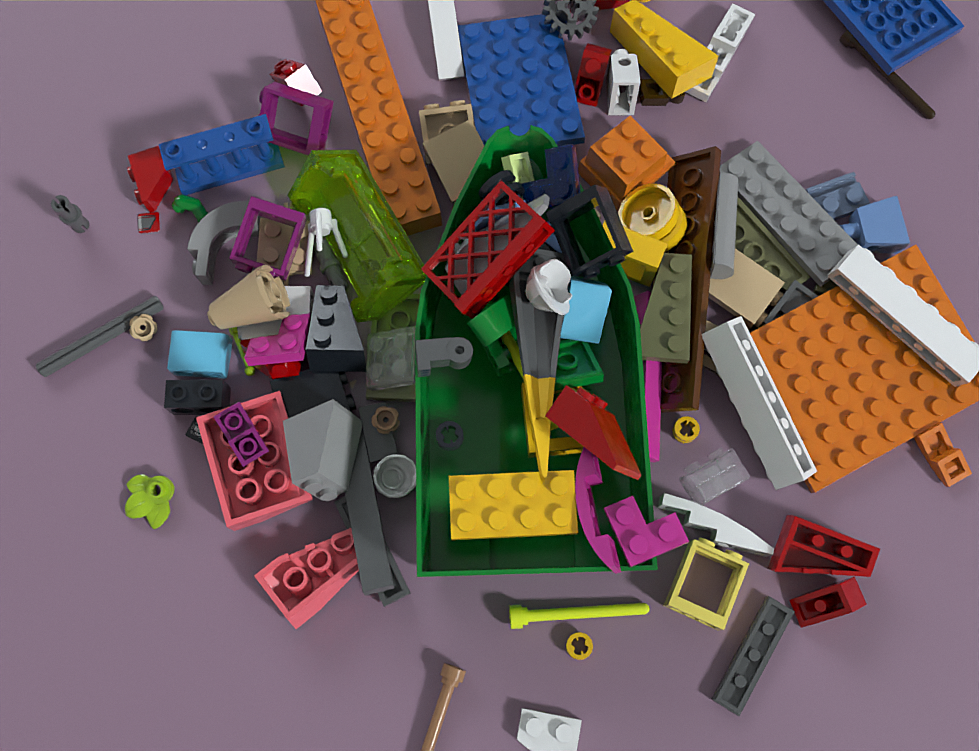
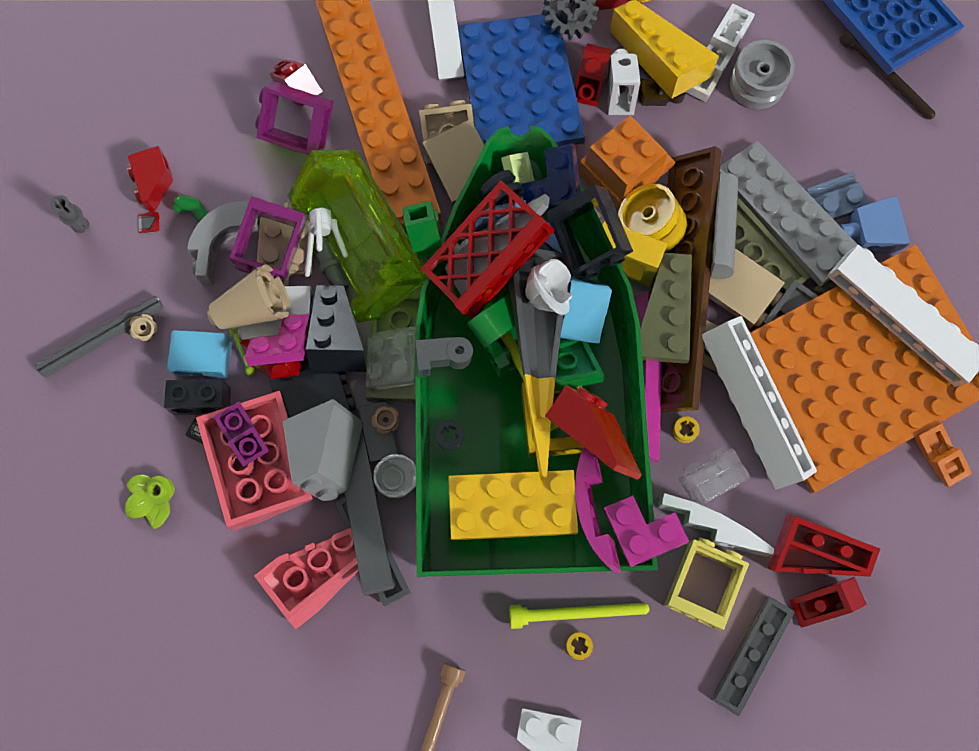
blue fence [159,114,285,195] -> none
none -> green arch [402,201,442,260]
none -> light grey wheel [729,40,795,110]

